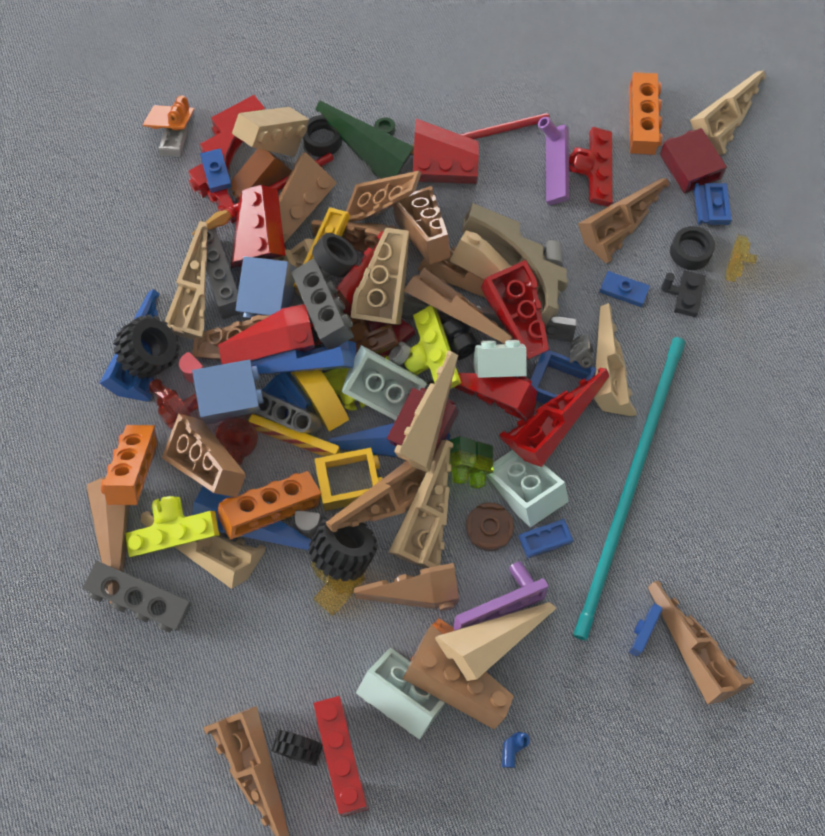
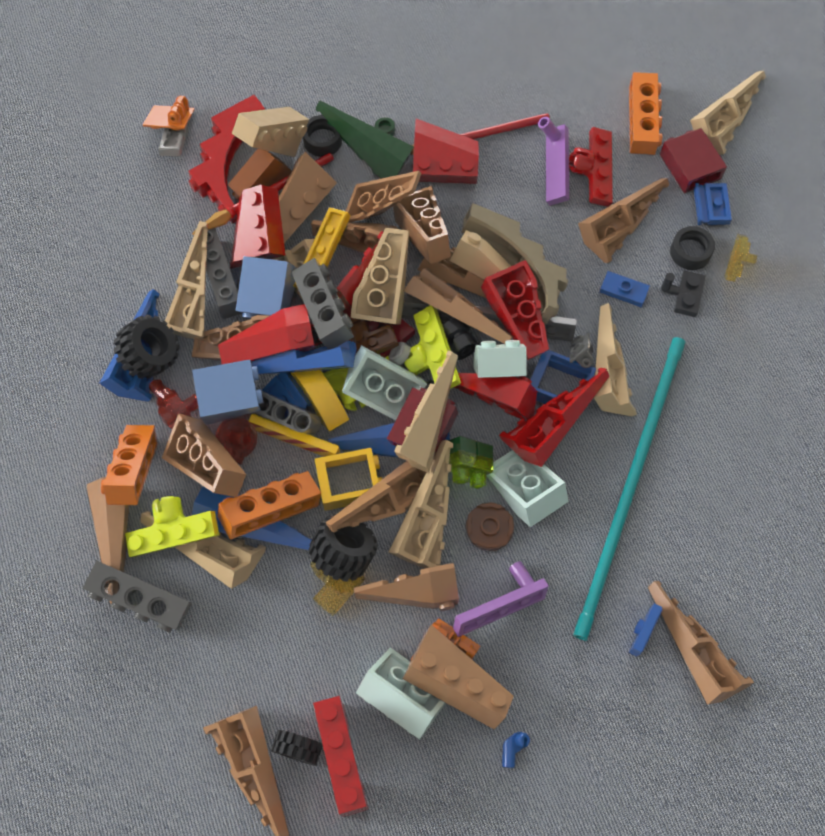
coral brick [179,352,204,383] -> none
blue plate [200,148,232,193] -> none
light grey brick [295,510,322,537] -> none
black tyre [312,233,358,277] -> none
tan wedge [435,602,556,681] -> none
blue plate [518,519,574,559] -> none
light grey brick [543,240,563,267] -> none

